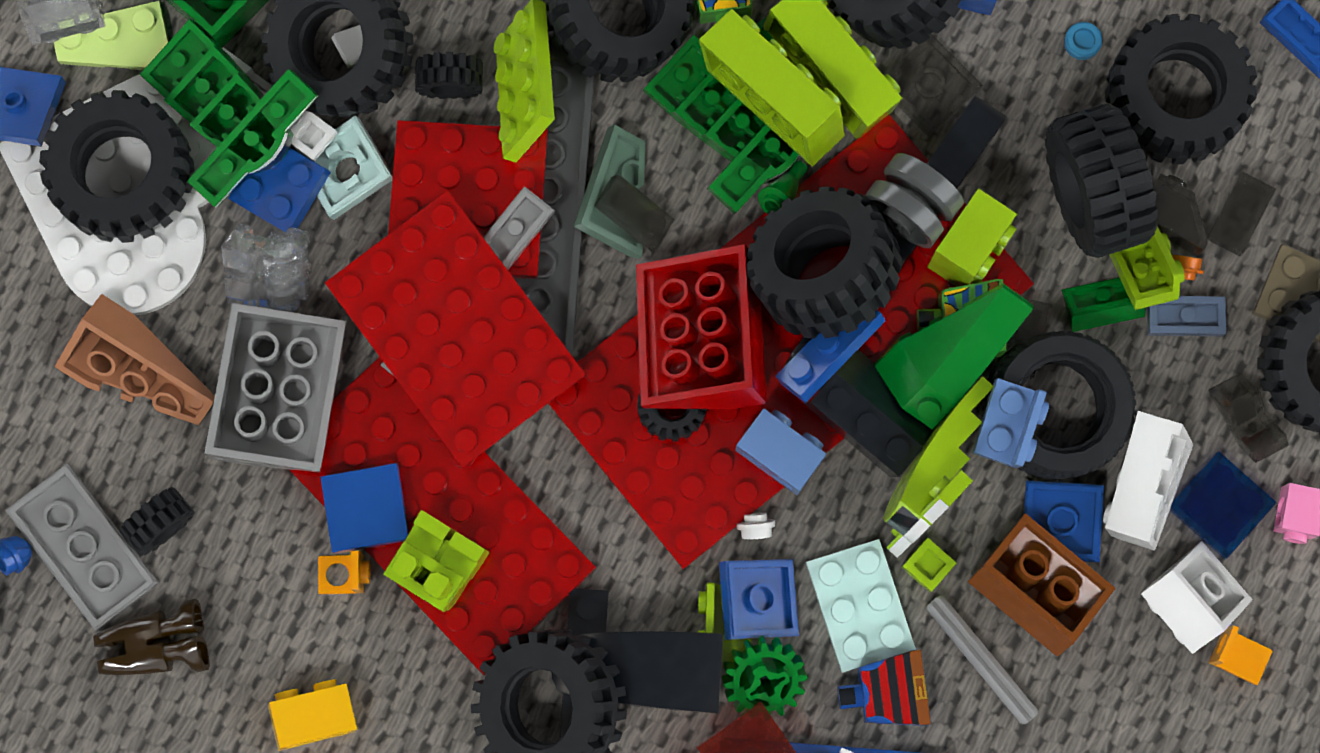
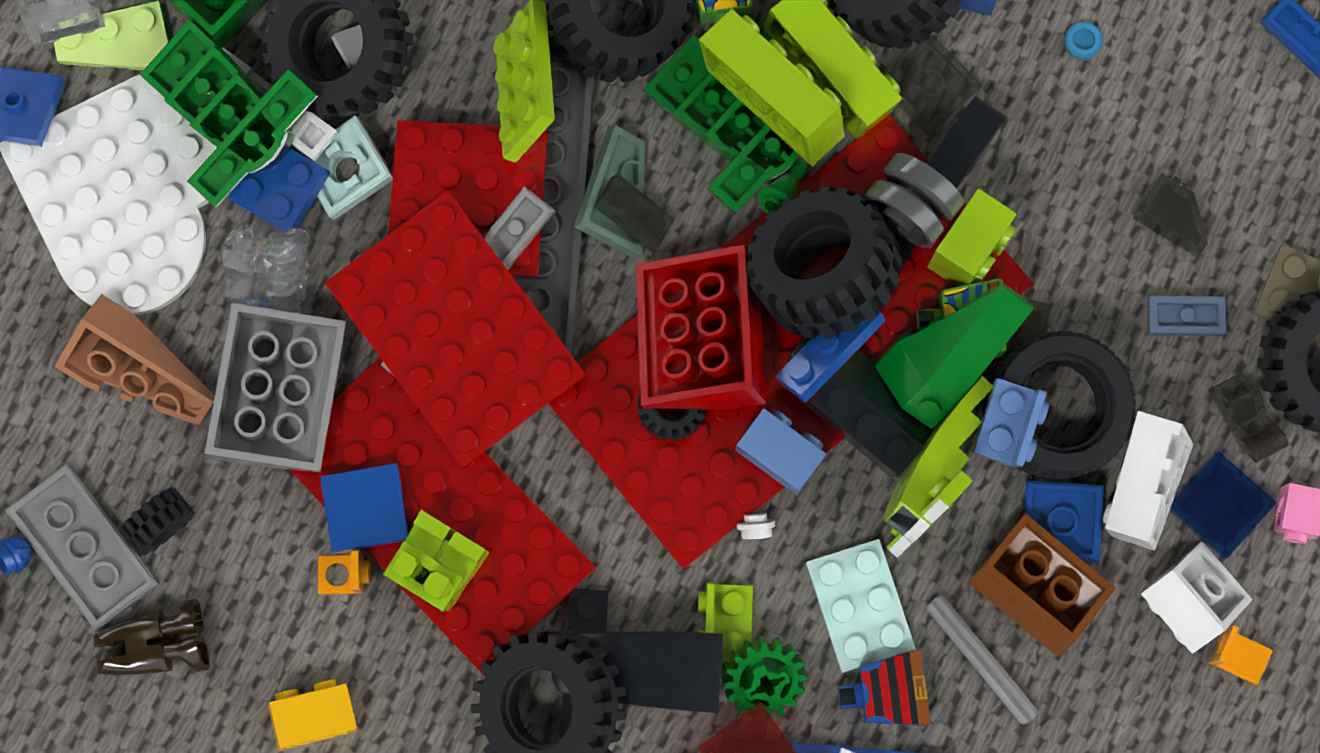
black tyre [39,90,195,243] -> none
black tyre [415,52,483,99] -> none
blue tile [719,559,799,640] -> none
lime plate [901,538,957,593] -> none
black tyre [1045,104,1158,258] -> none
green slope [1061,277,1145,332] -> none
black tyre [1105,13,1258,164] -> none
lime bracket [1109,226,1185,310] -> none
orange plate [1172,254,1204,281] -> none
clear smoke plate [1206,171,1276,257] -> none

